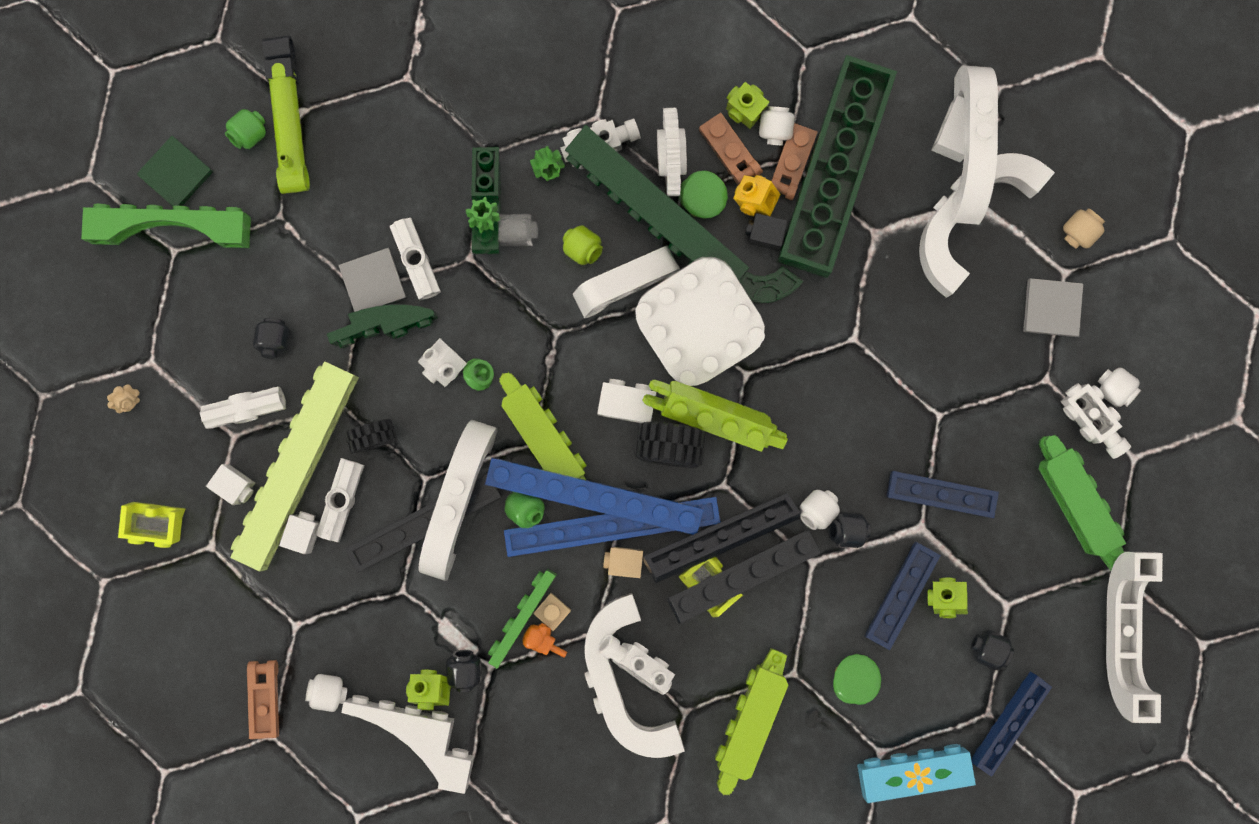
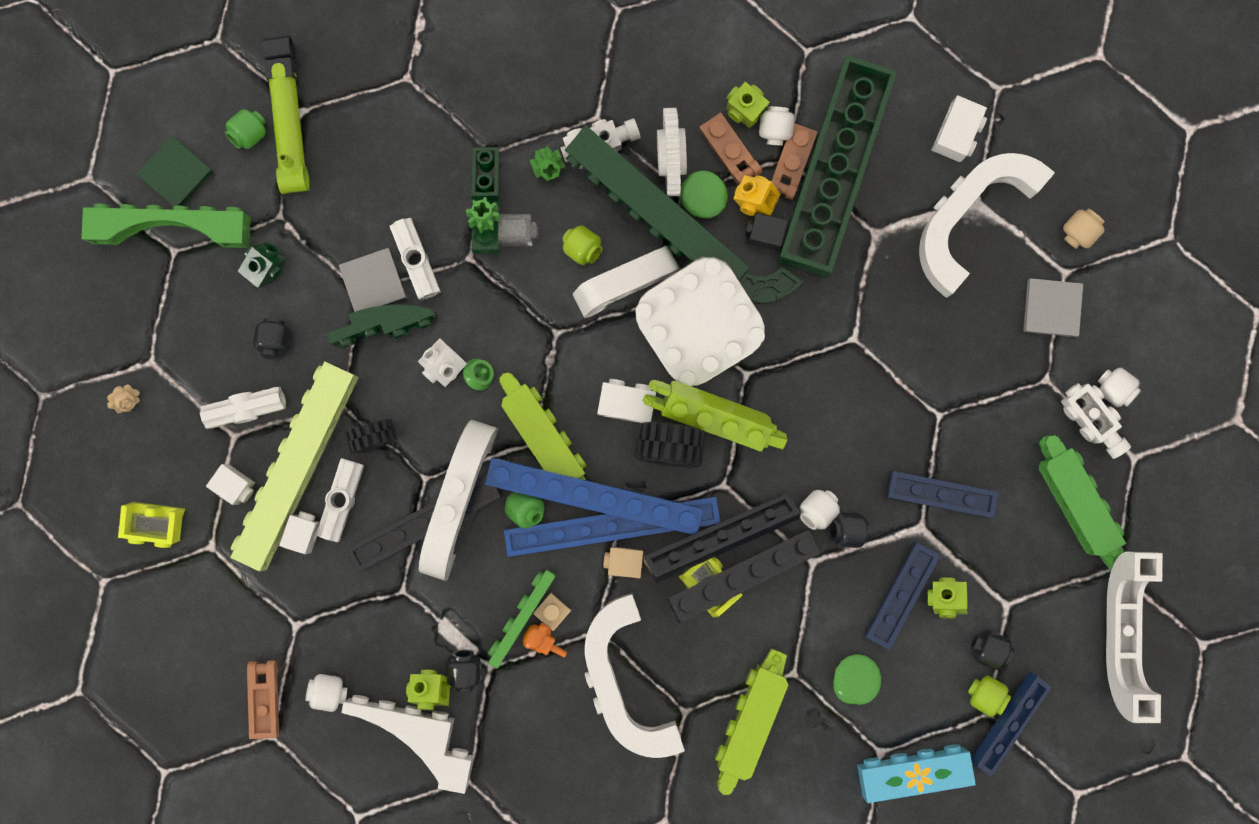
white brick [598,634,675,695] -> none
white arch [952,65,998,225] -> none
none -> dark green brick [238,242,287,288]
none -> lime head [968,675,1011,717]

